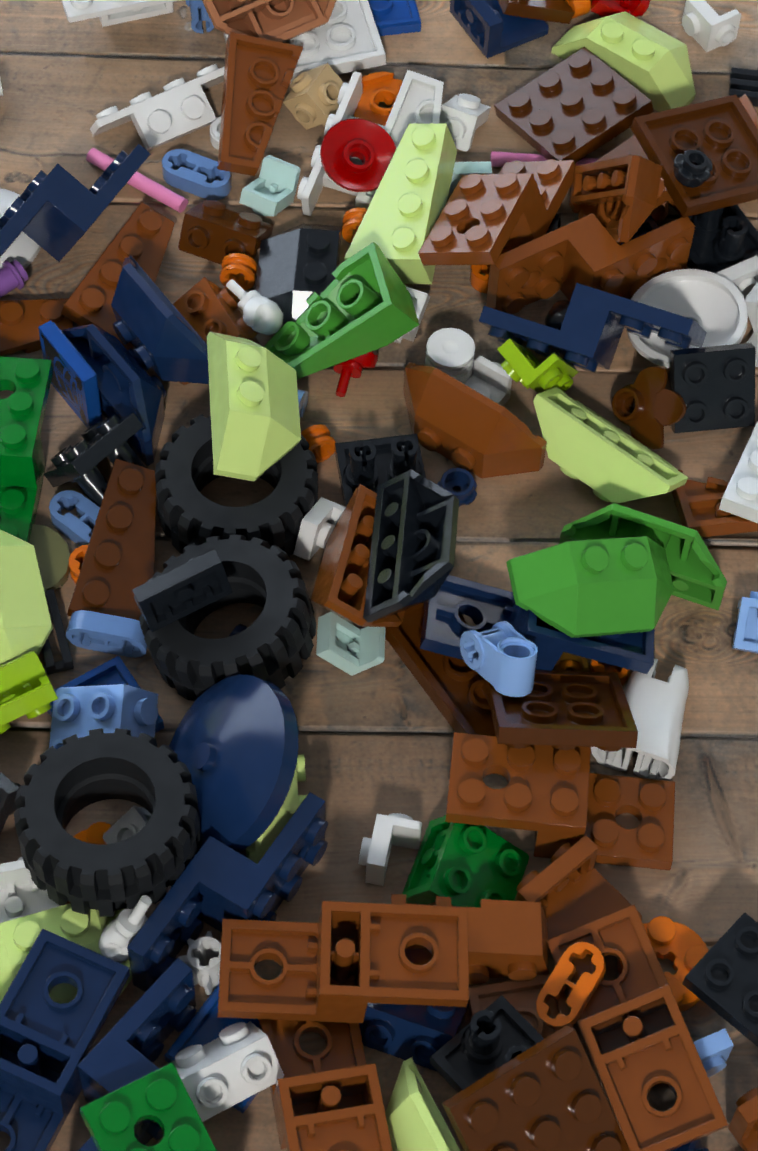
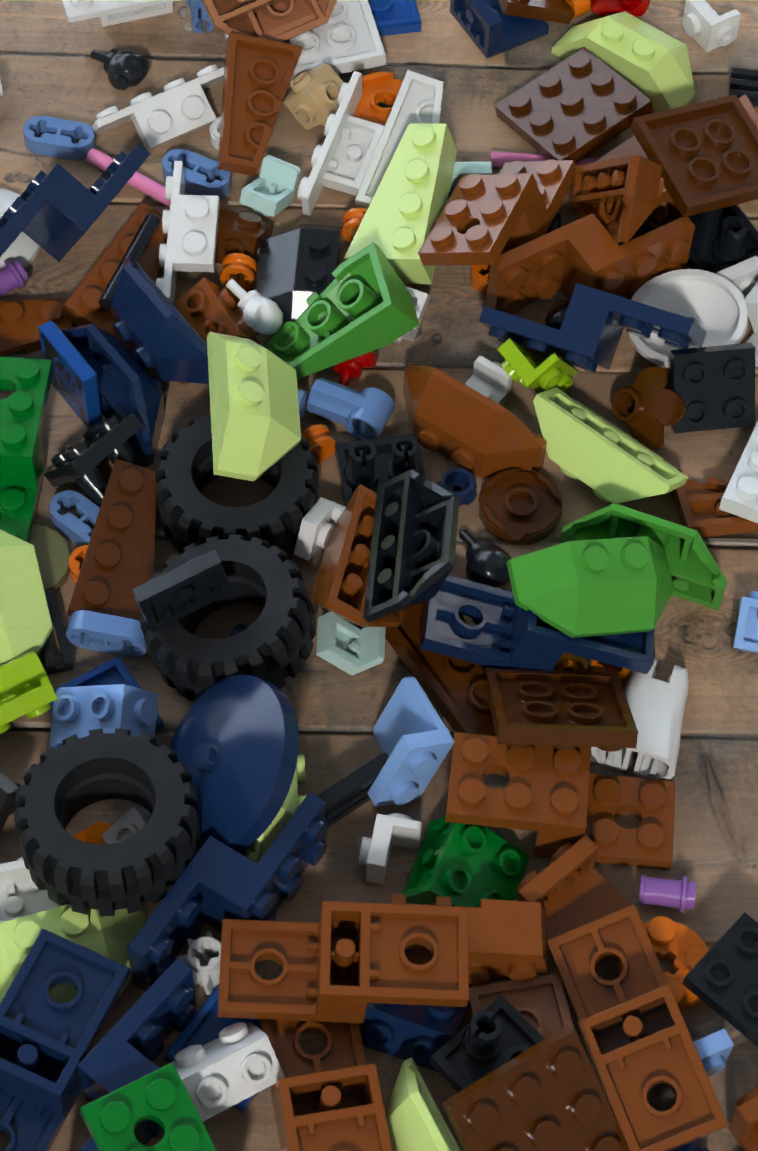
white piece [98,895,152,963] -> none
red dish [320,119,396,192] -> none
white piece [425,328,475,384] -> none
white bracket [439,93,491,152] -> none
light blue piece [460,621,538,697] -> none
orange beam [536,942,606,1030] -> none
black plate [674,150,713,187] -> none
none -> medium blue beam [23,116,96,161]
none -> black piece [90,48,150,90]
none -> black bar [99,214,160,310]
none -> white bracket [156,161,220,304]
none -> medium blue piece [306,377,395,440]
none -> black tile [317,753,389,828]
none -> light blue bracket [367,676,455,807]
none -> black piece [459,530,512,588]
none -> reddish brown tile [479,468,562,545]
none -> medium lavender pin [638,875,697,913]

